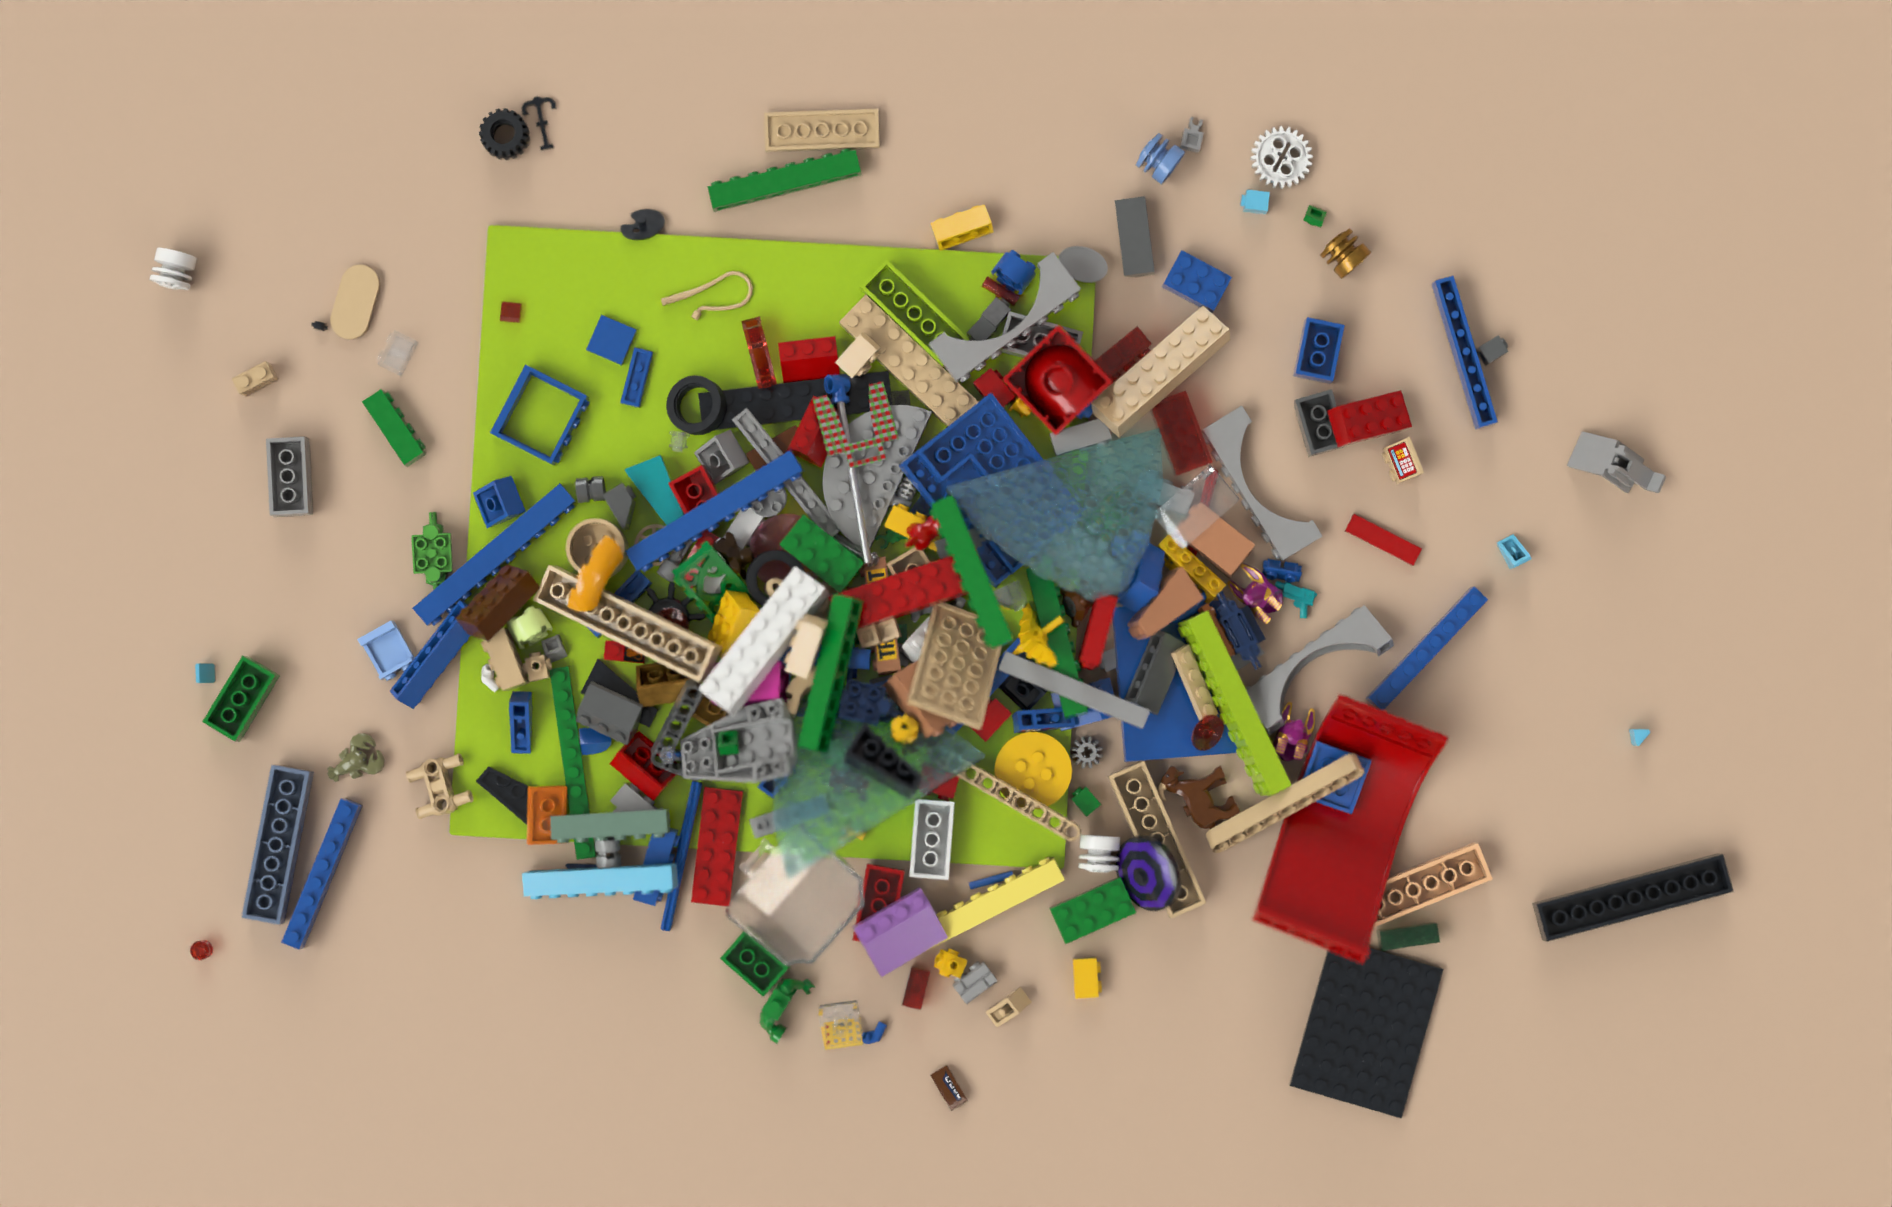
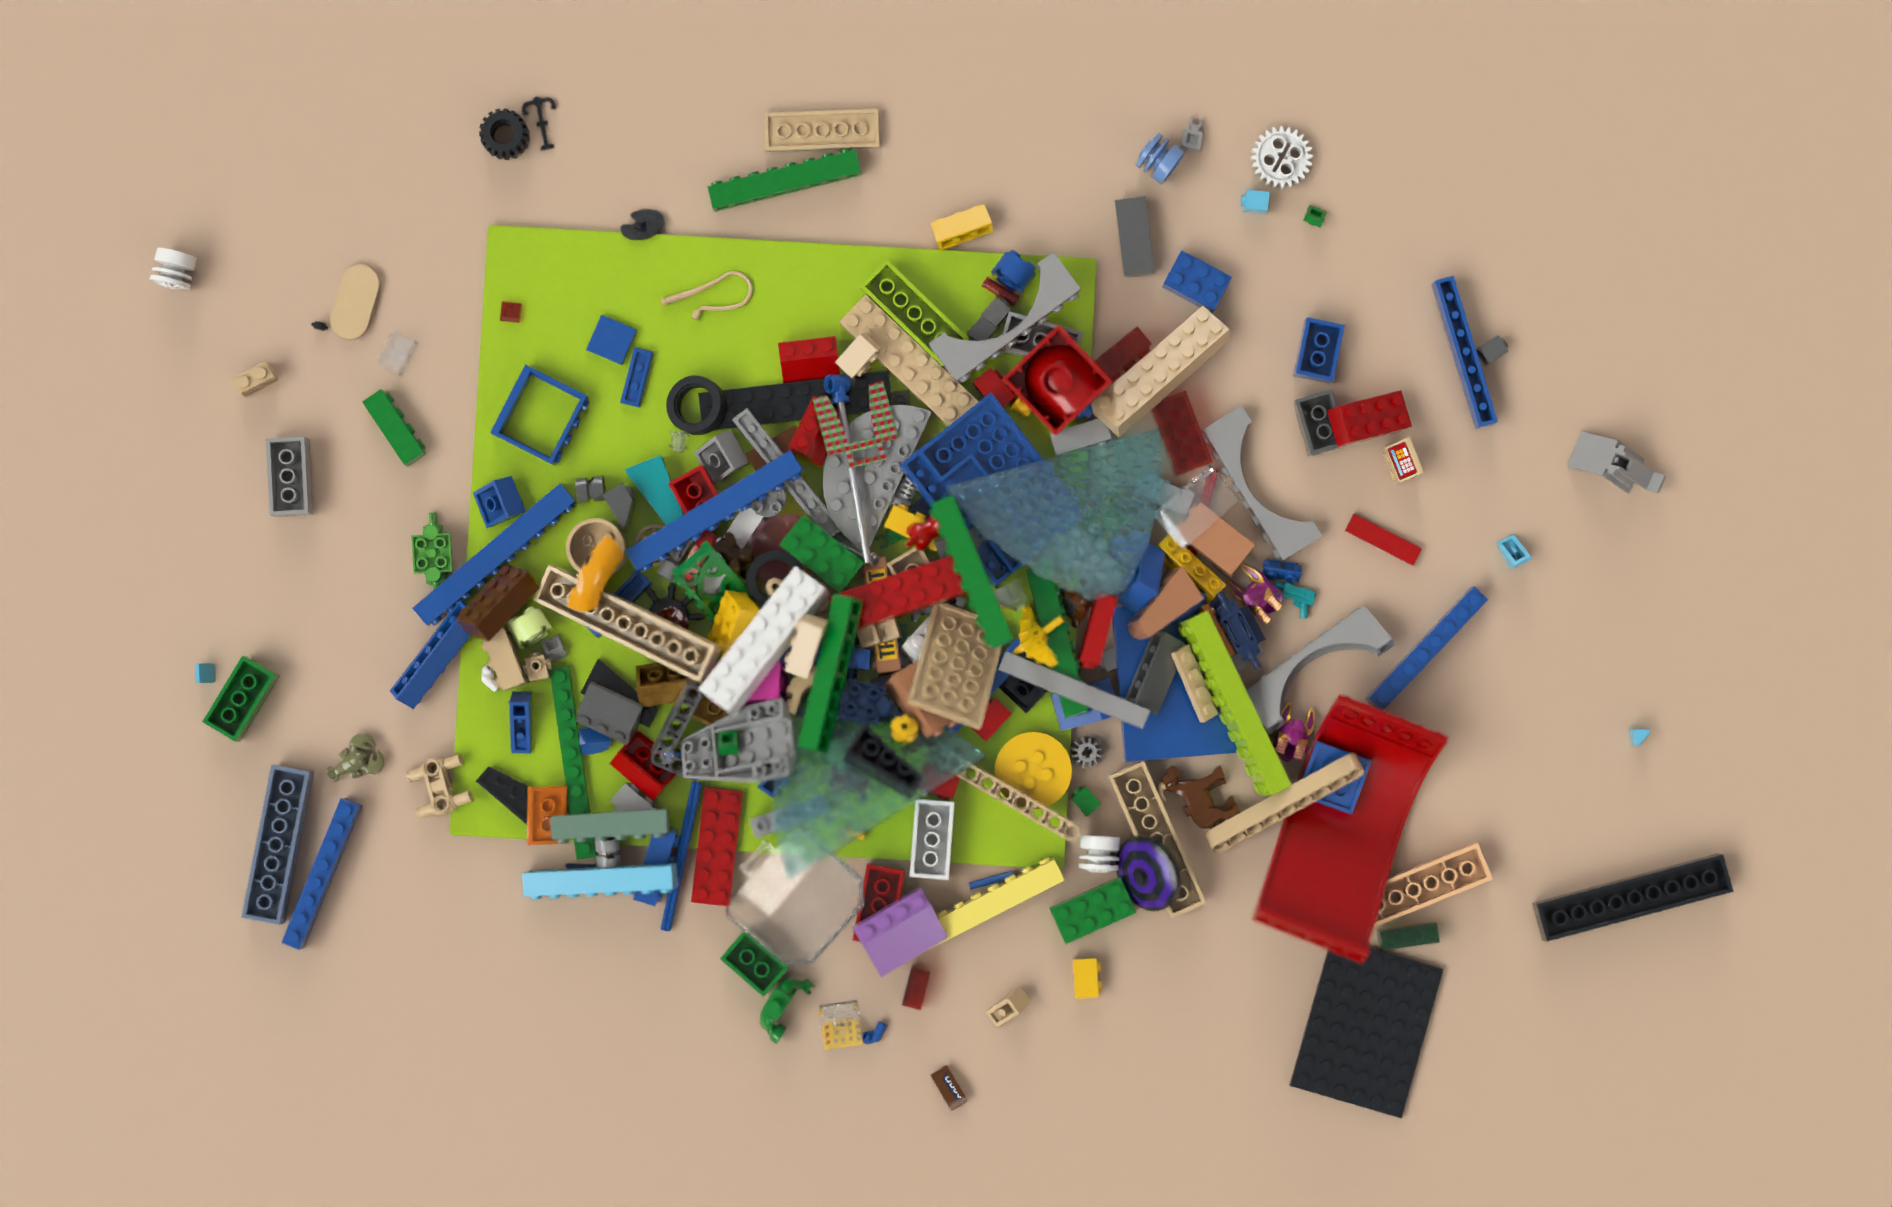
clear red wheel [190,940,213,960] -> none
light blue panel [357,620,415,681] -> none
red slope [604,640,645,664] -> none
clear red arch [741,316,777,389] -> none
yellow brick [933,948,968,978] -> none
light grey brick [953,961,997,1004] -> none
blue slope [1012,708,1075,733] -> none
light grey piece [1058,246,1108,283] -> none
clear red dish [1191,715,1224,751] -> none
pearl gold wheel [1320,228,1372,279] -> none

